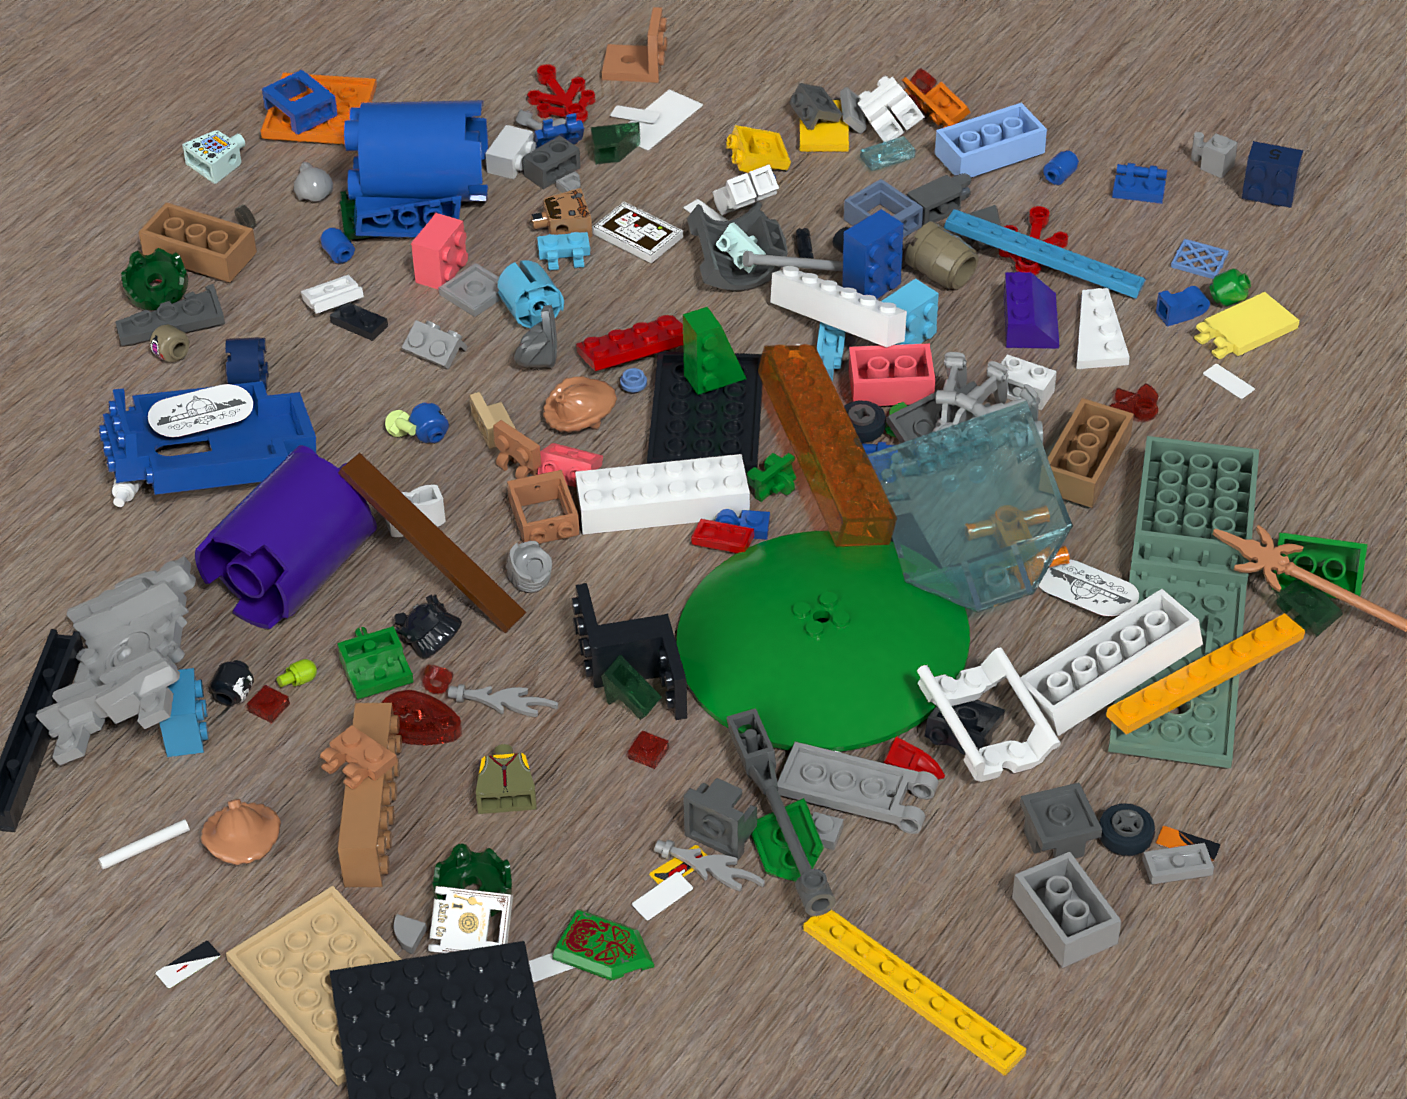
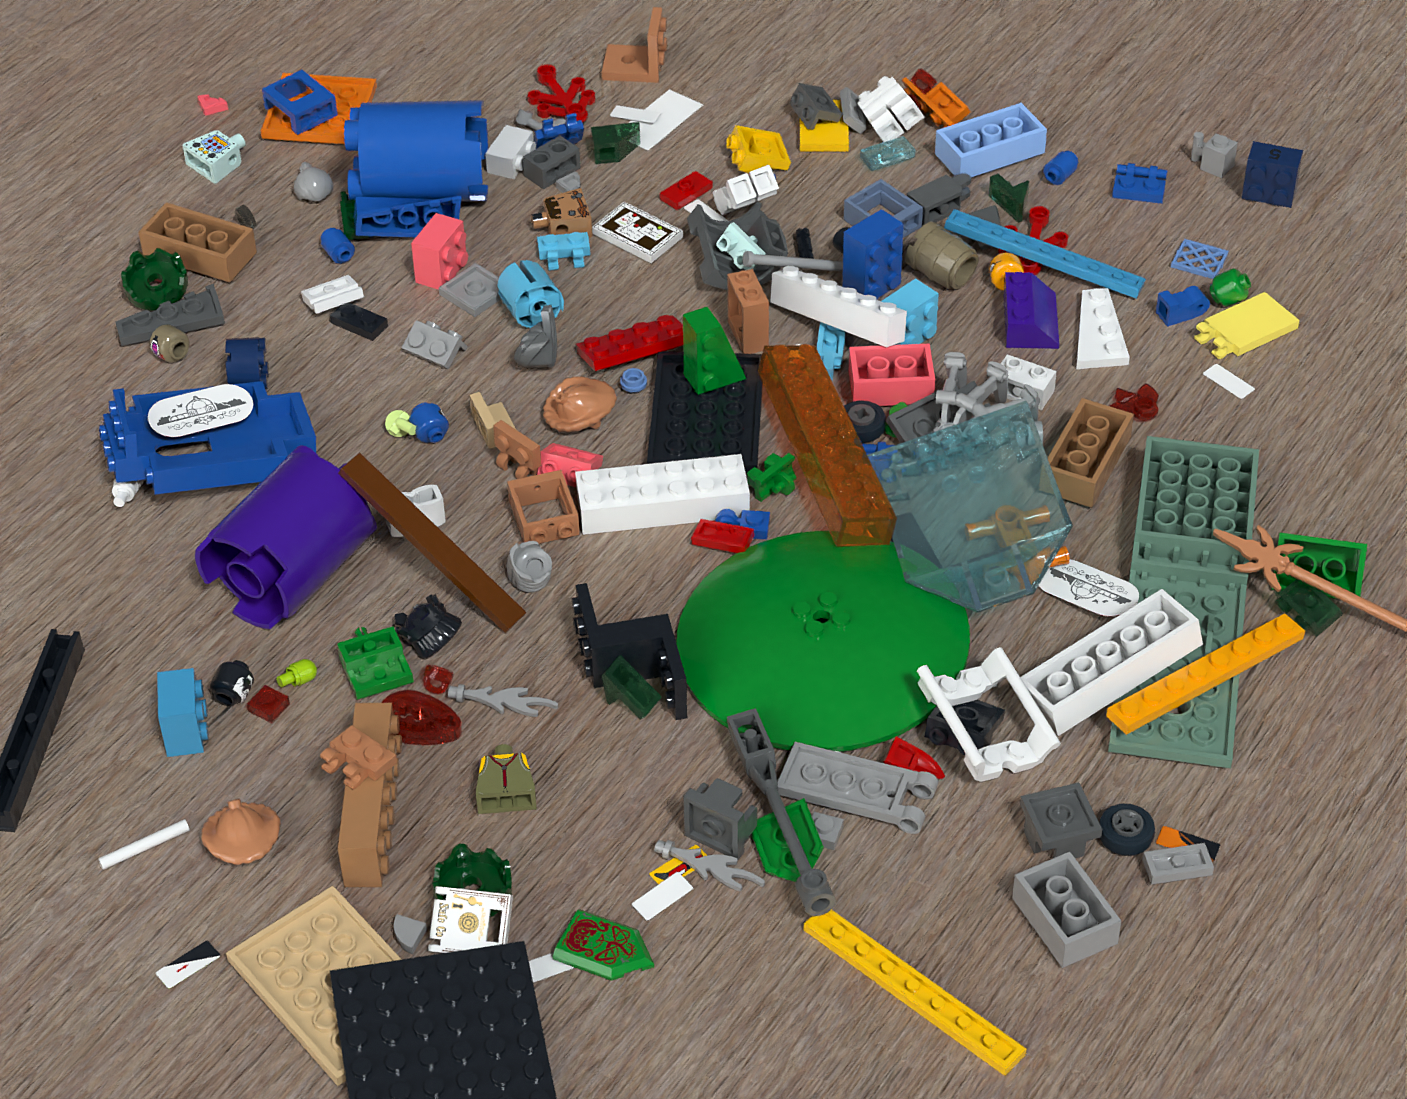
light grey piece [36,556,196,765] -> none
clear red plate [628,730,669,769] -> none
none -> coral tile [197,94,228,116]
none -> red plate [660,171,713,210]
none -> nougat window [727,269,769,354]
none -> clear green slope [989,173,1029,223]
none -> light orange head [989,253,1024,291]

